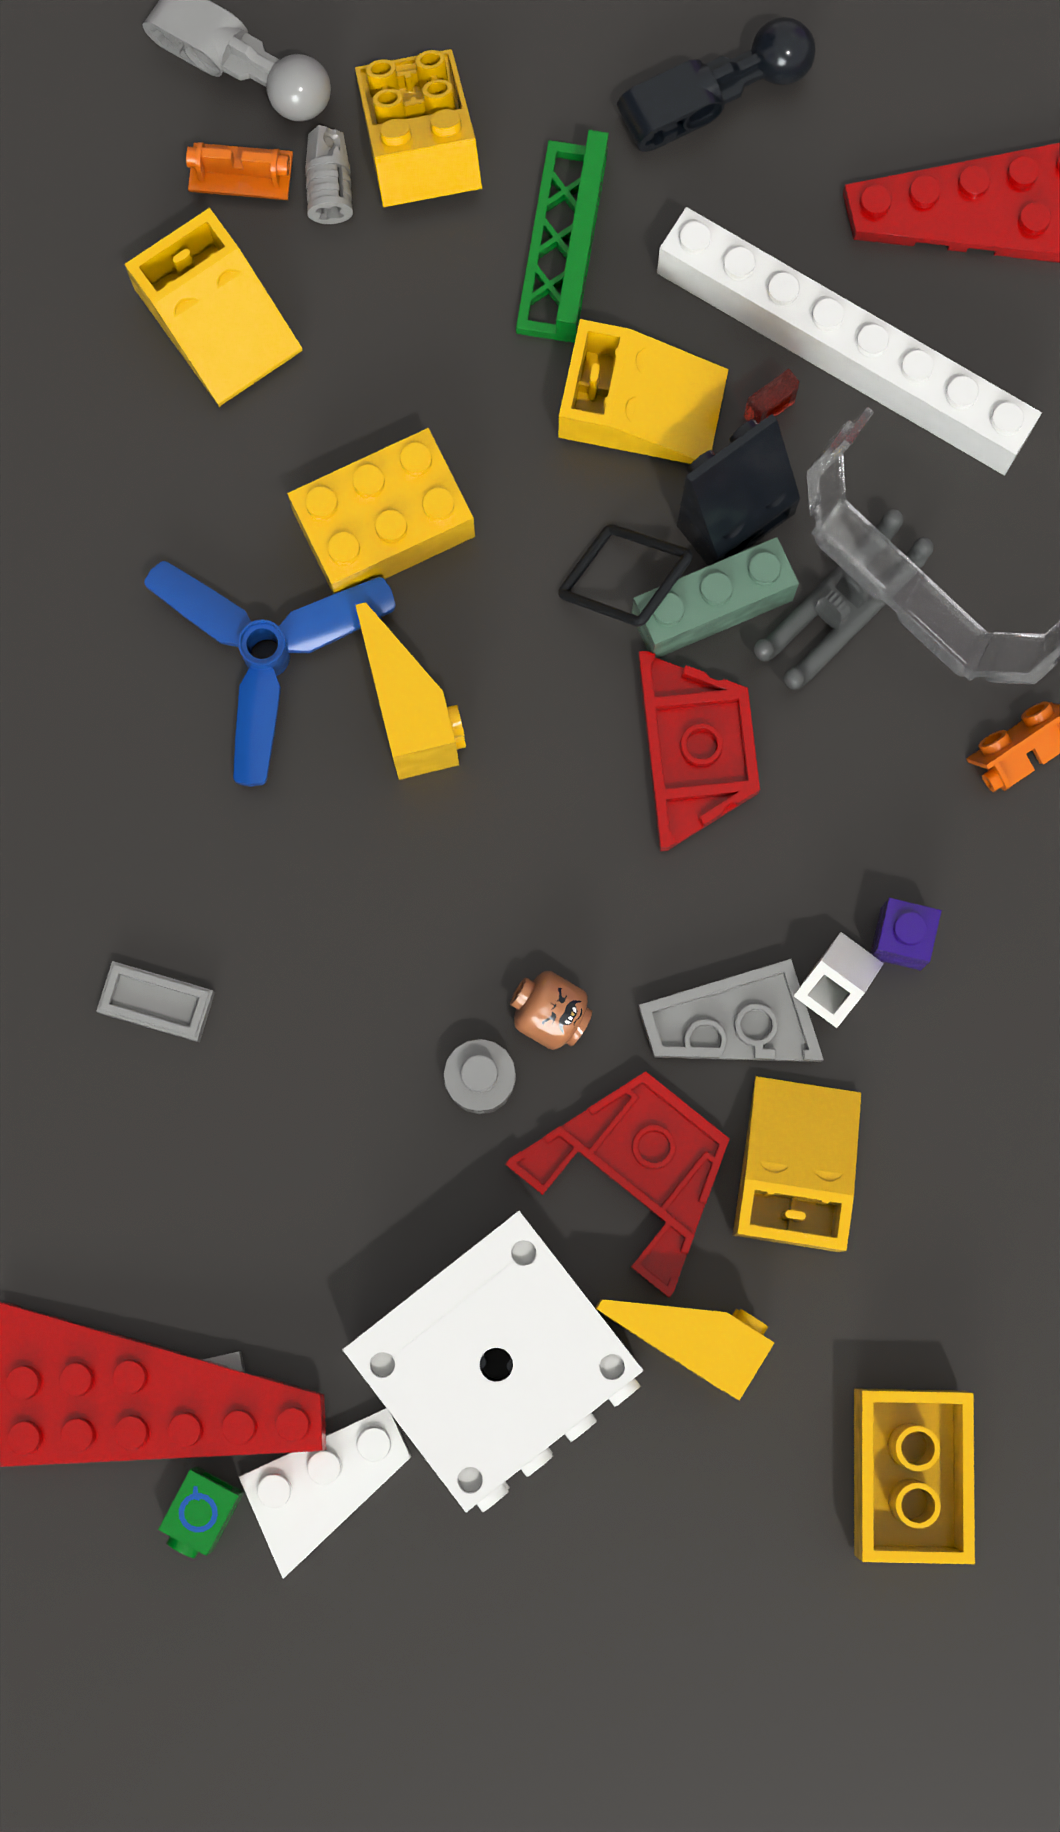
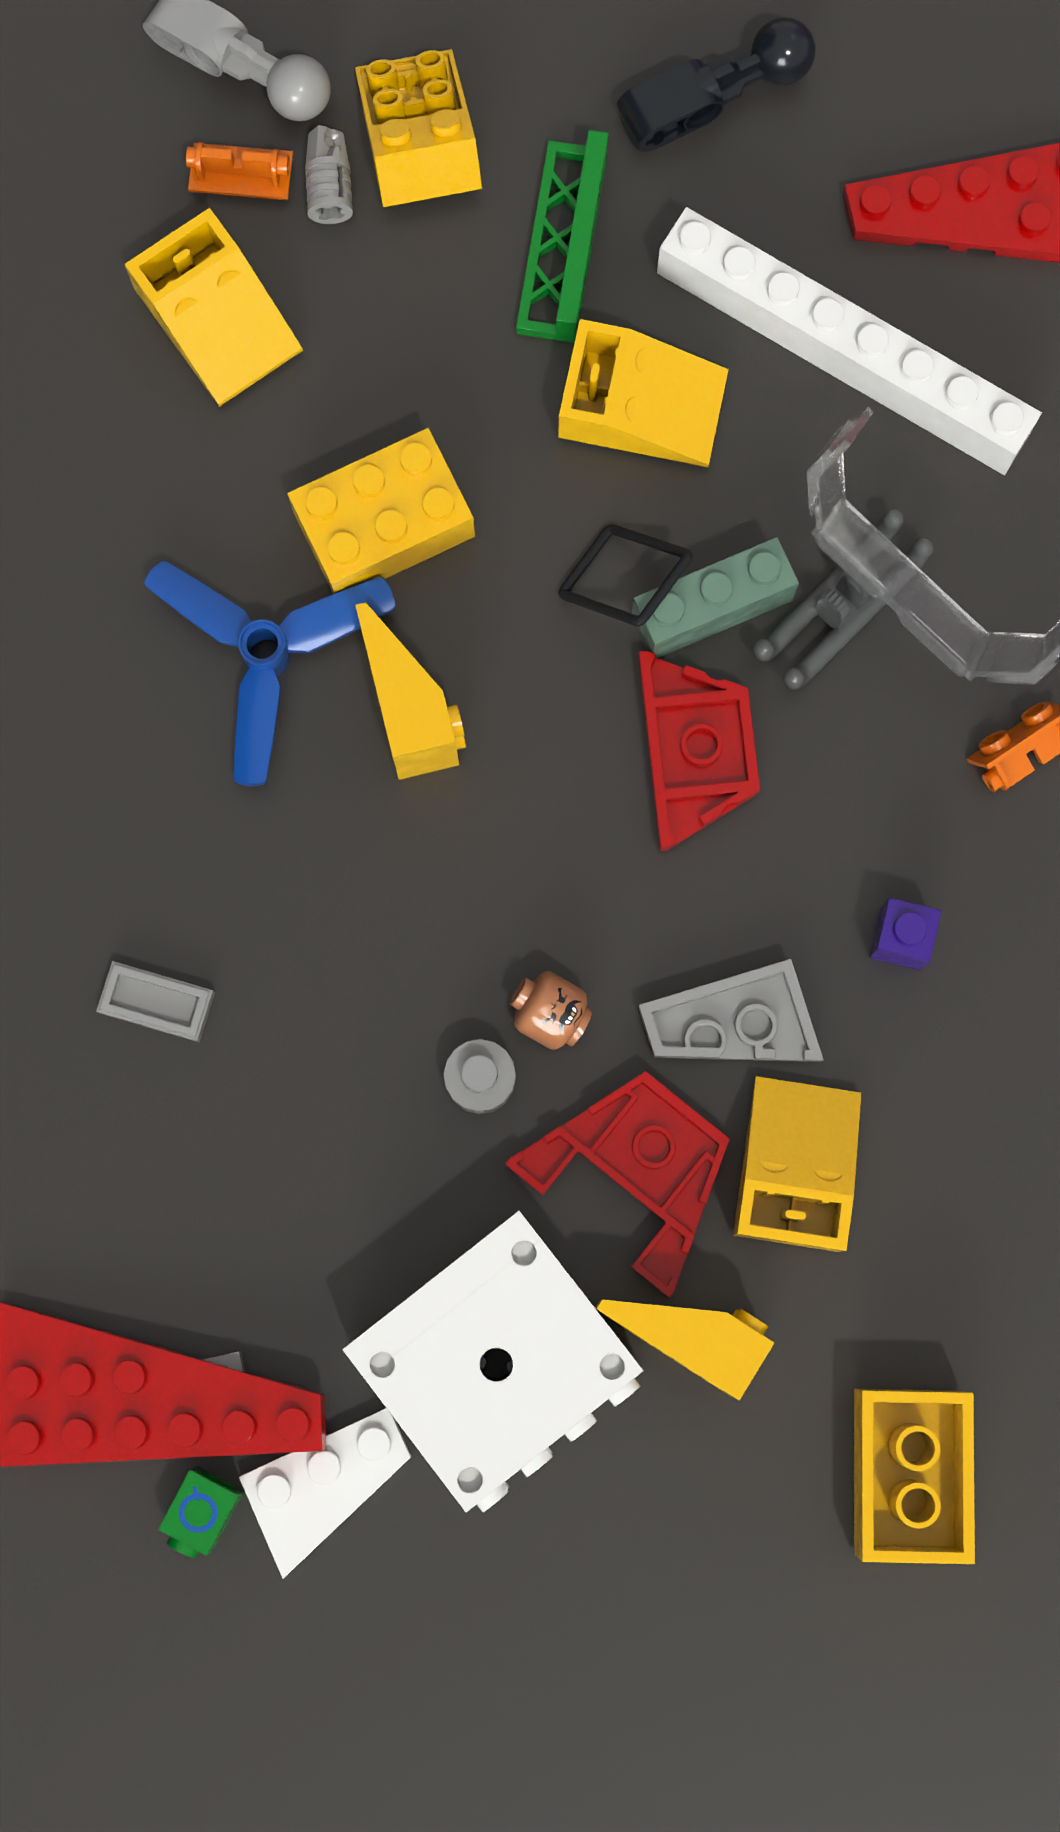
black slope [677,414,800,566] -> none
clear red tile [744,369,800,423] -> none
white brick [794,932,884,1028] -> none

